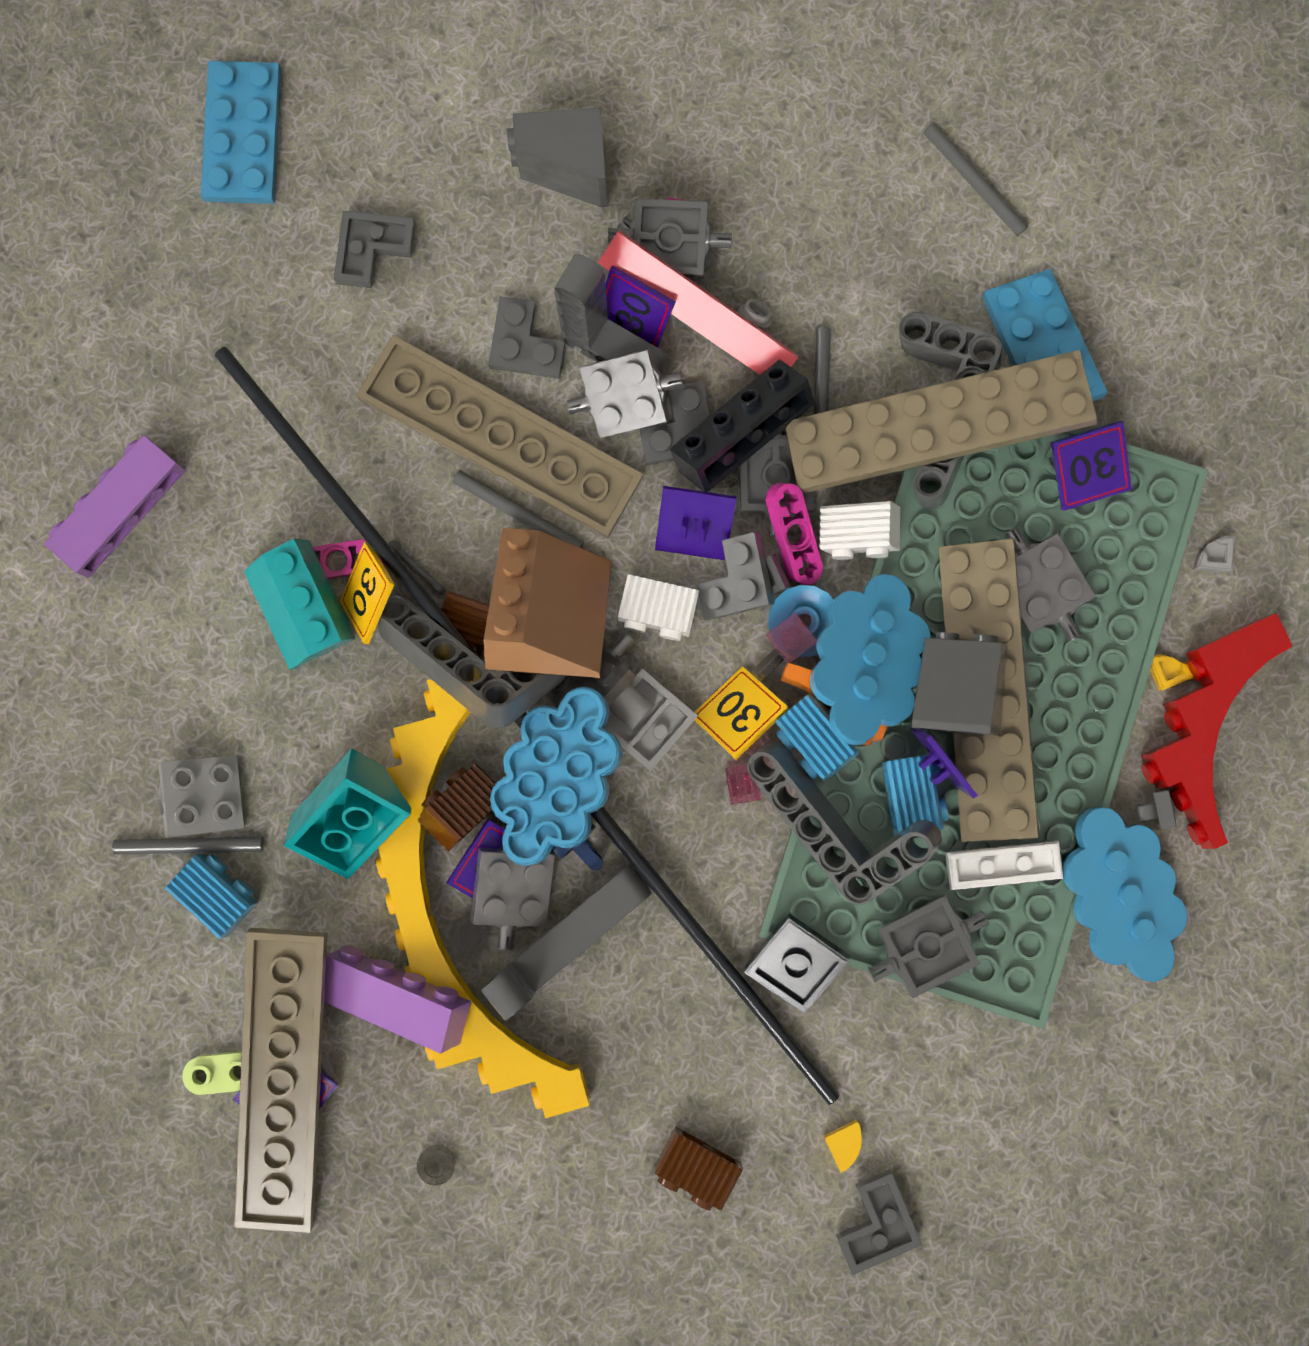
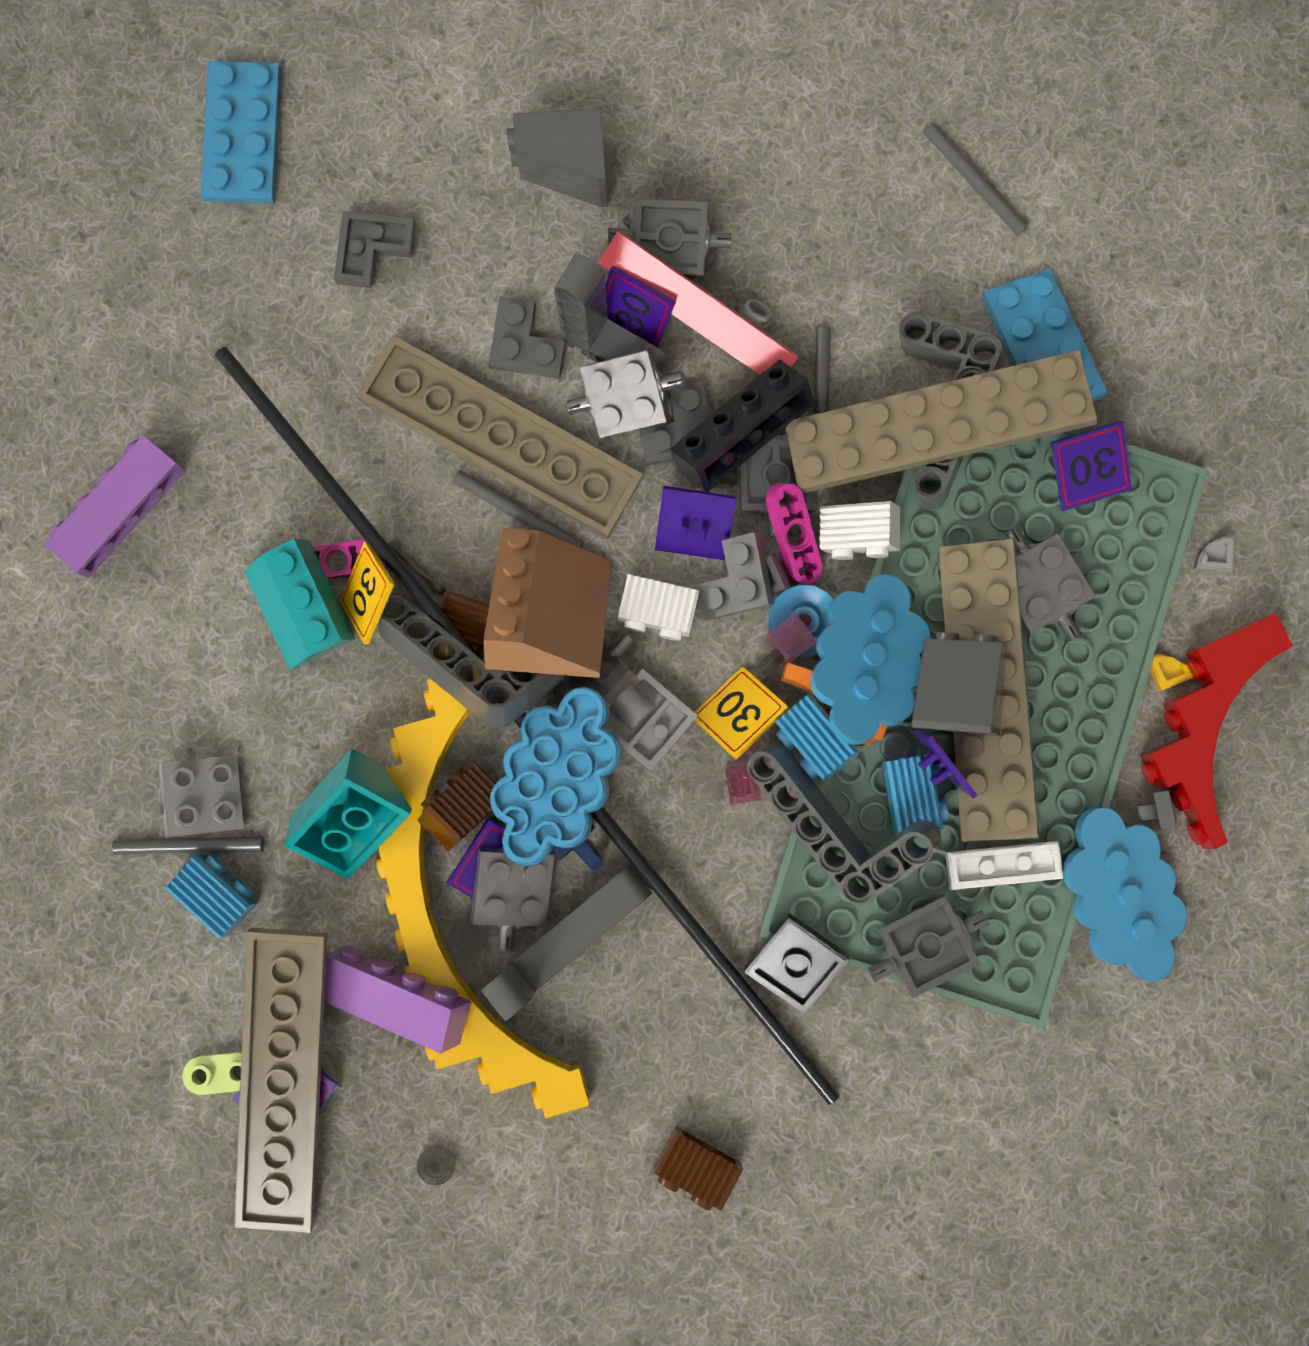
yellow tile [823,1120,862,1173] -> none
dark grey plate [836,1170,922,1275] -> none

